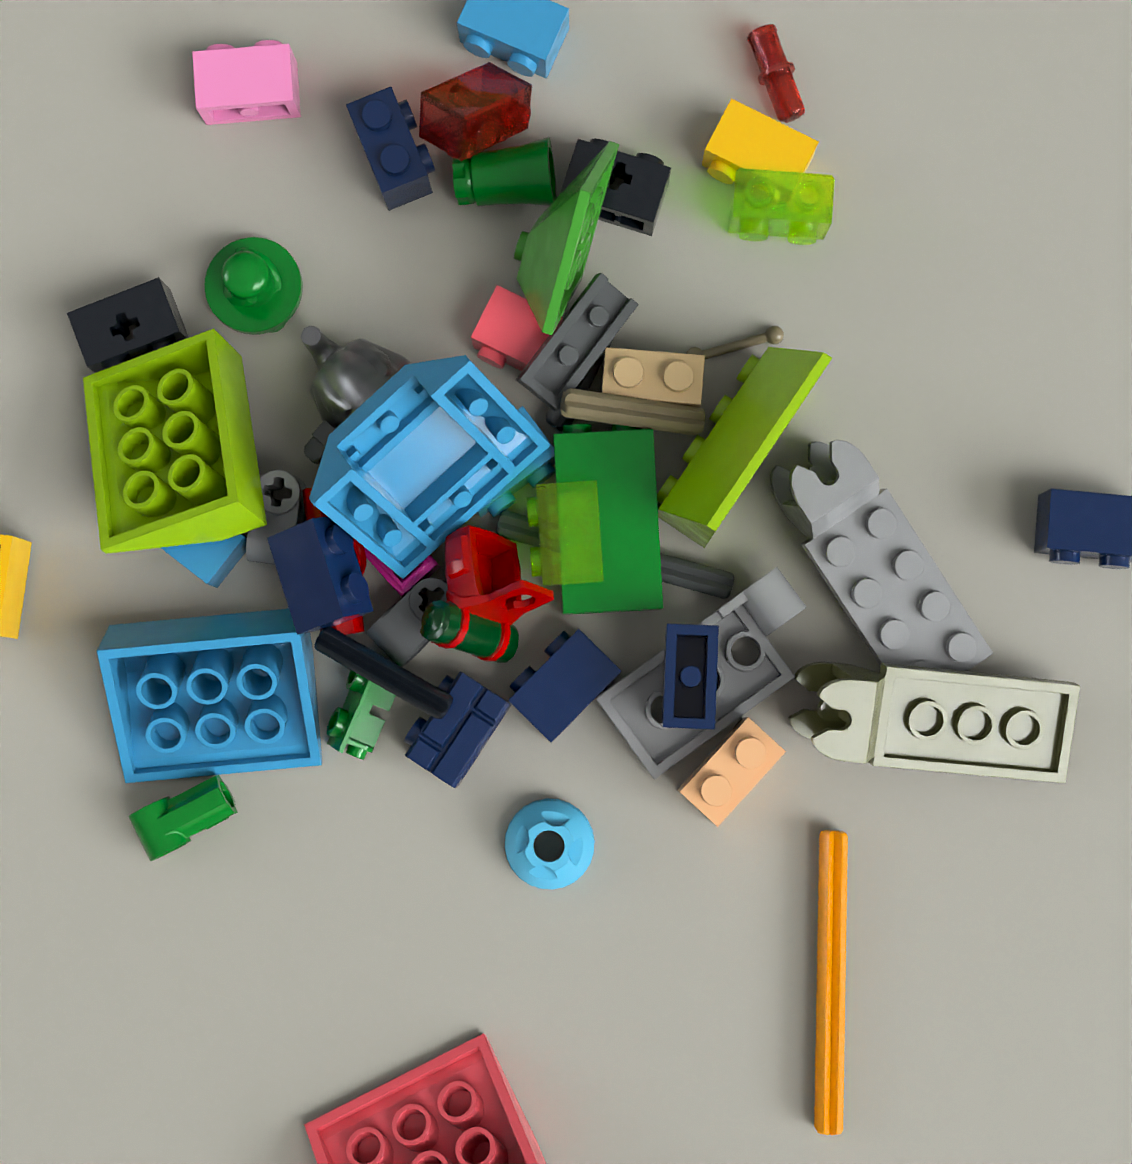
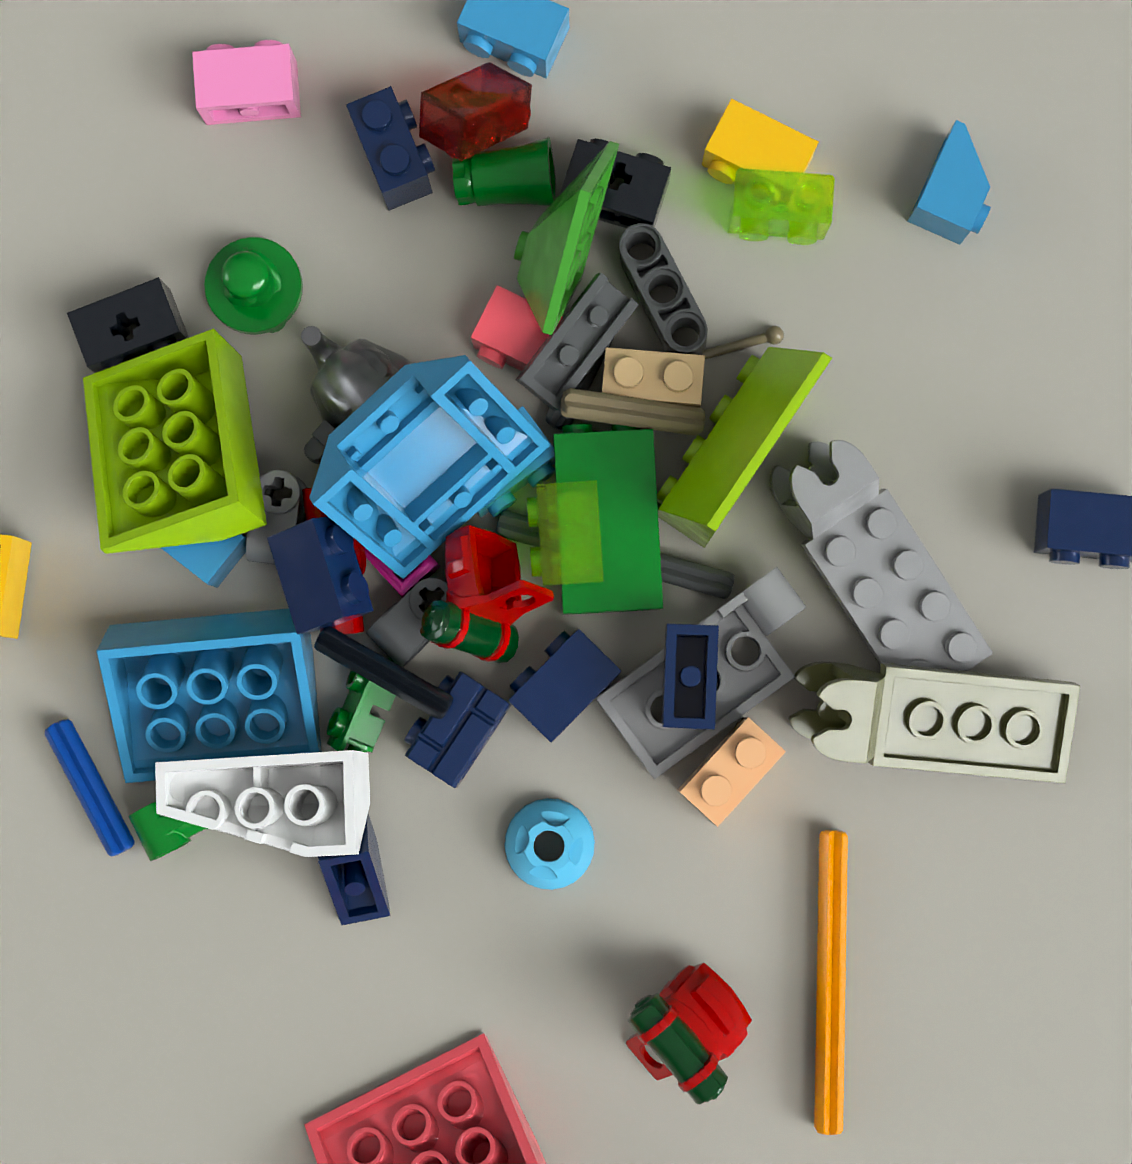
clear red axle [747,24,805,123] -> none
none -> blue axle [44,719,135,857]
none -> white wedge [155,750,370,857]
none -> dark blue slope [318,814,390,925]
none -> dark grey beam [619,223,708,355]
none -> red piece [626,962,752,1104]
none -> dark azure slope [907,120,991,245]

